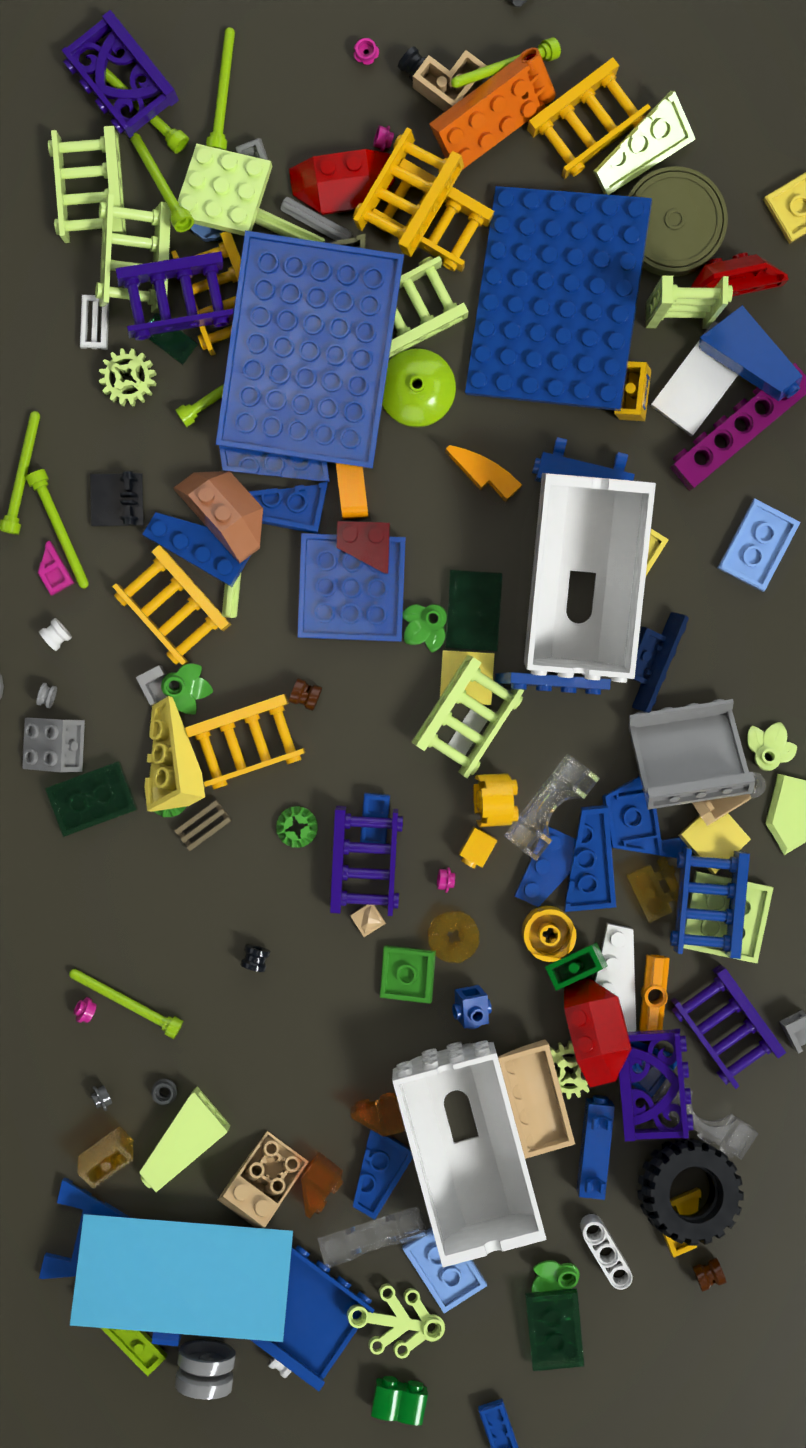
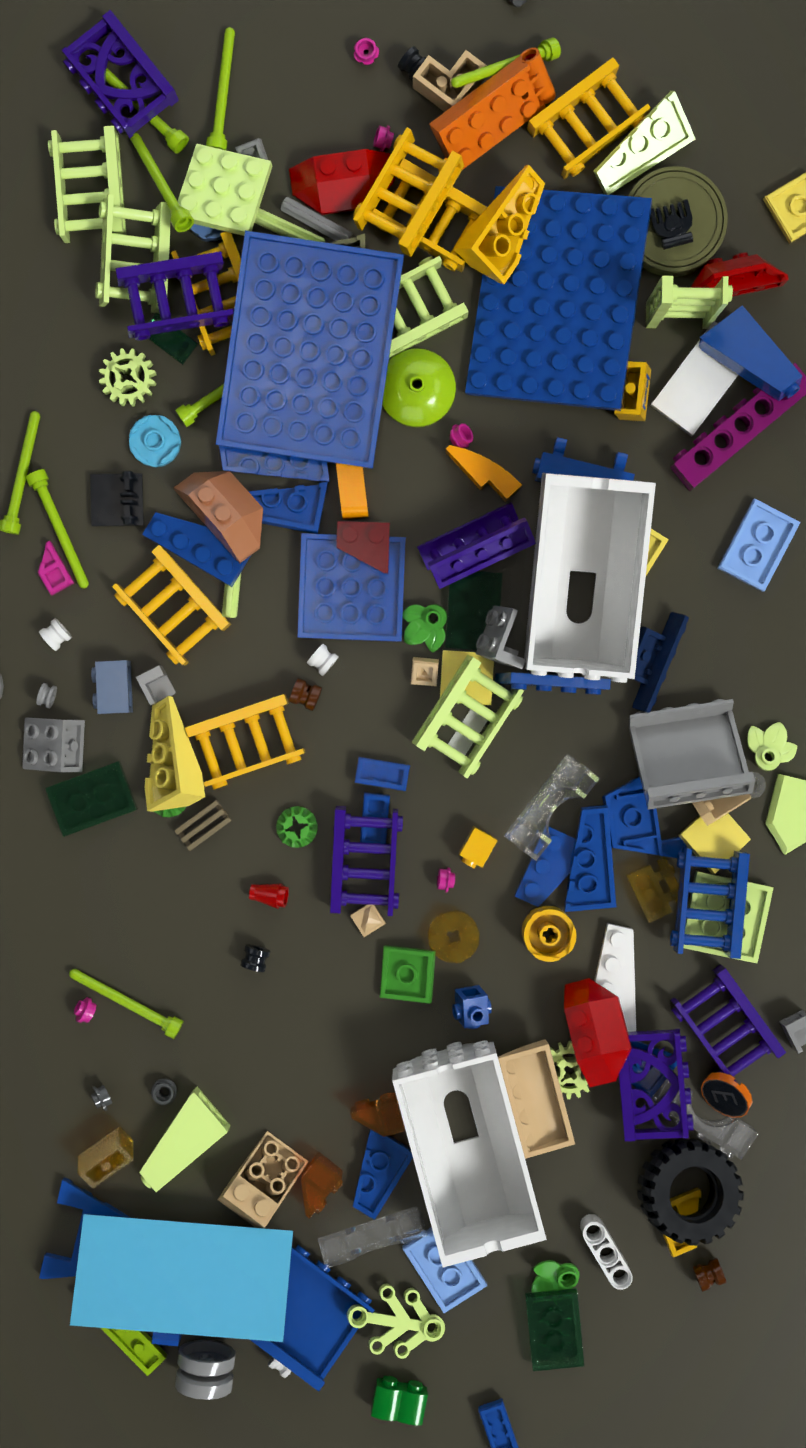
white tile [80,295,110,350] -> none
bright green plate [161,663,213,715] -> none
yellow brick [473,773,519,827] -> none
green brick [545,942,608,991] -> none
blue brick [576,1095,615,1200] -> none
light orange piece [639,954,670,1031] -> none
none -> sand blue brick [91,660,133,714]
none -> medium azure tile [129,415,181,468]
none -> red cone [249,883,289,909]
none -> white wheel [307,644,339,676]
none -> blue plate [355,757,410,791]
none -> tan tile [411,657,439,686]
none -> dark purple fence [417,502,536,589]
none -> dark pink plate [449,423,473,448]
none -> yellow wedge [454,165,545,284]
none -> light grey bracket [476,605,526,669]
none -> black piece [650,199,693,250]
none -> tile [701,1072,753,1118]

